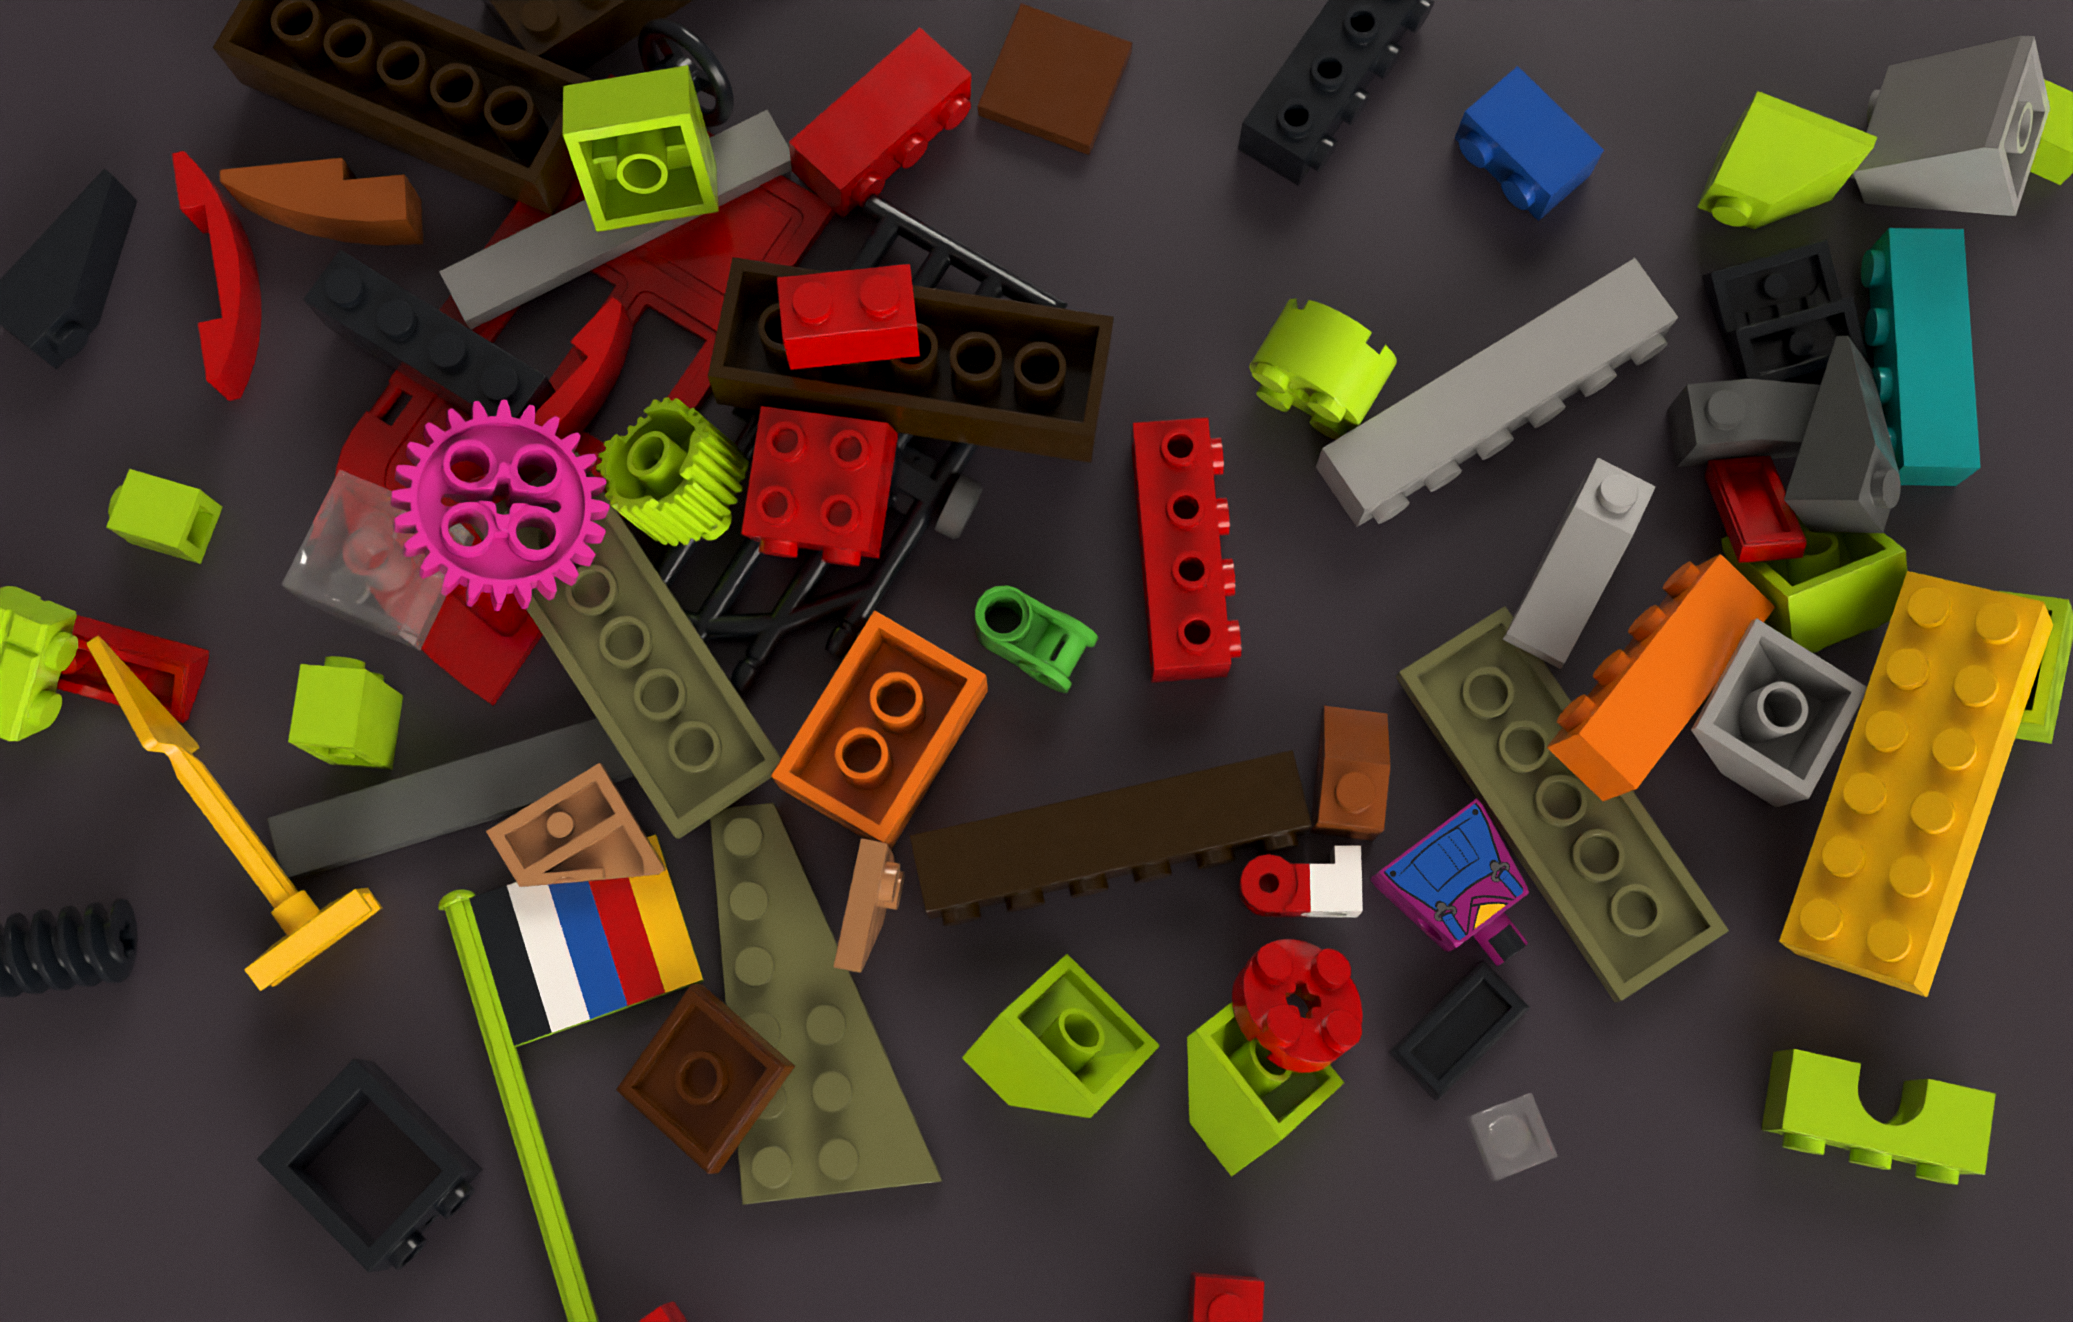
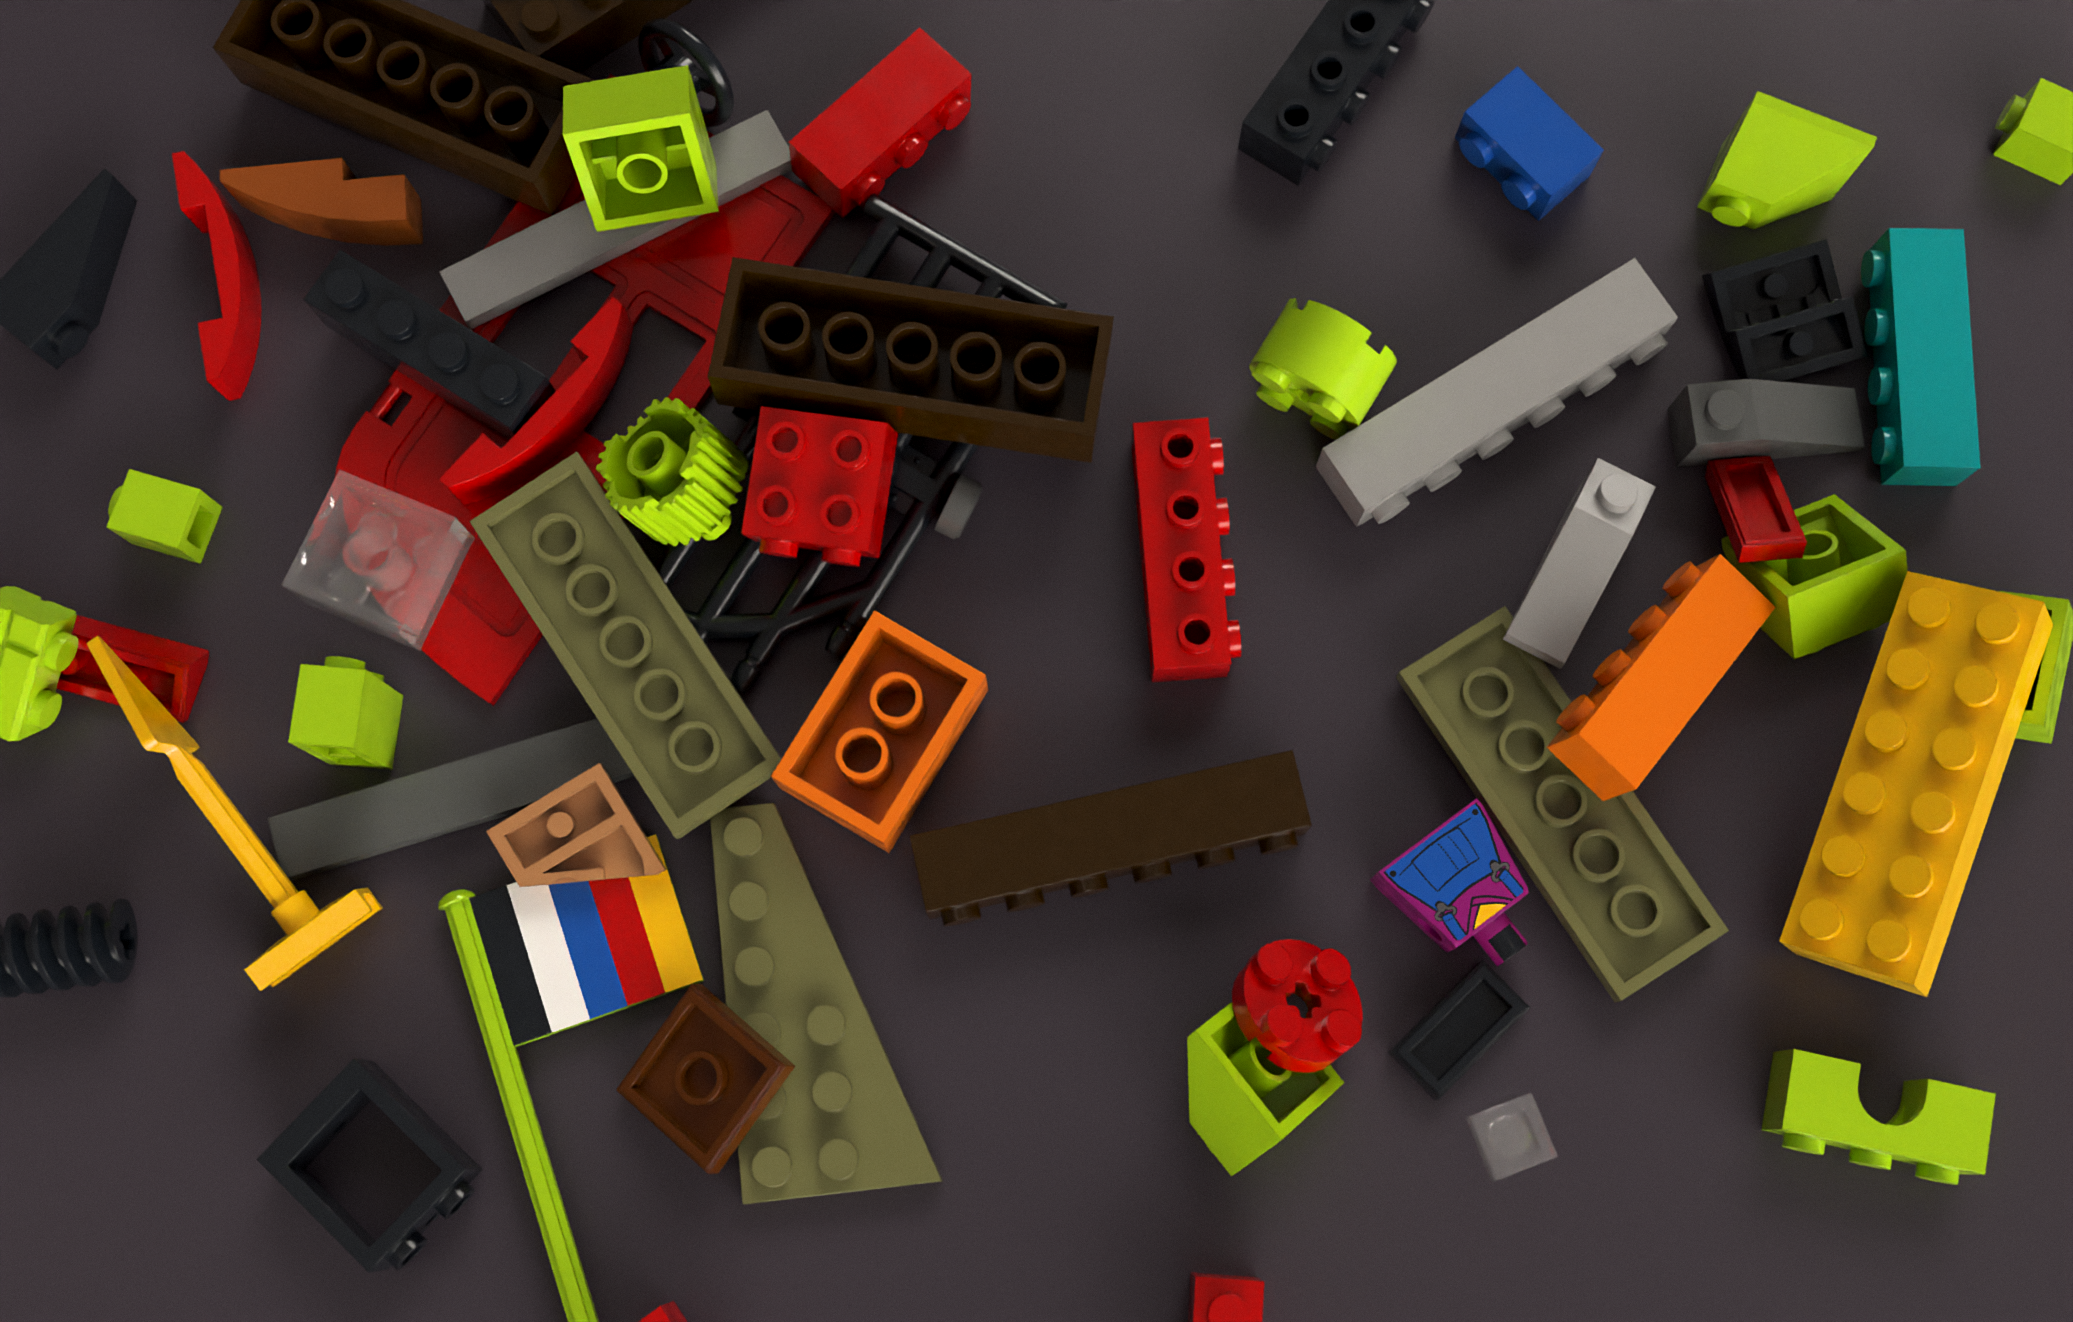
dark pink gear [390,400,609,611] -> none
red brick [777,264,920,370] -> none
medium nougat wing [833,838,905,973] -> none
lime slope [962,954,1160,1118] -> none
bright green piece [975,585,1099,693] -> none
reddish brown tile [977,3,1133,155] -> none
leg [1238,846,1363,918] -> none
dark orange slope [1310,706,1390,841] -> none
light grey slope [1691,618,1867,807] -> none
dark grey slope [1784,336,1901,533] -> none
light grey slope [1850,36,2050,216] -> none

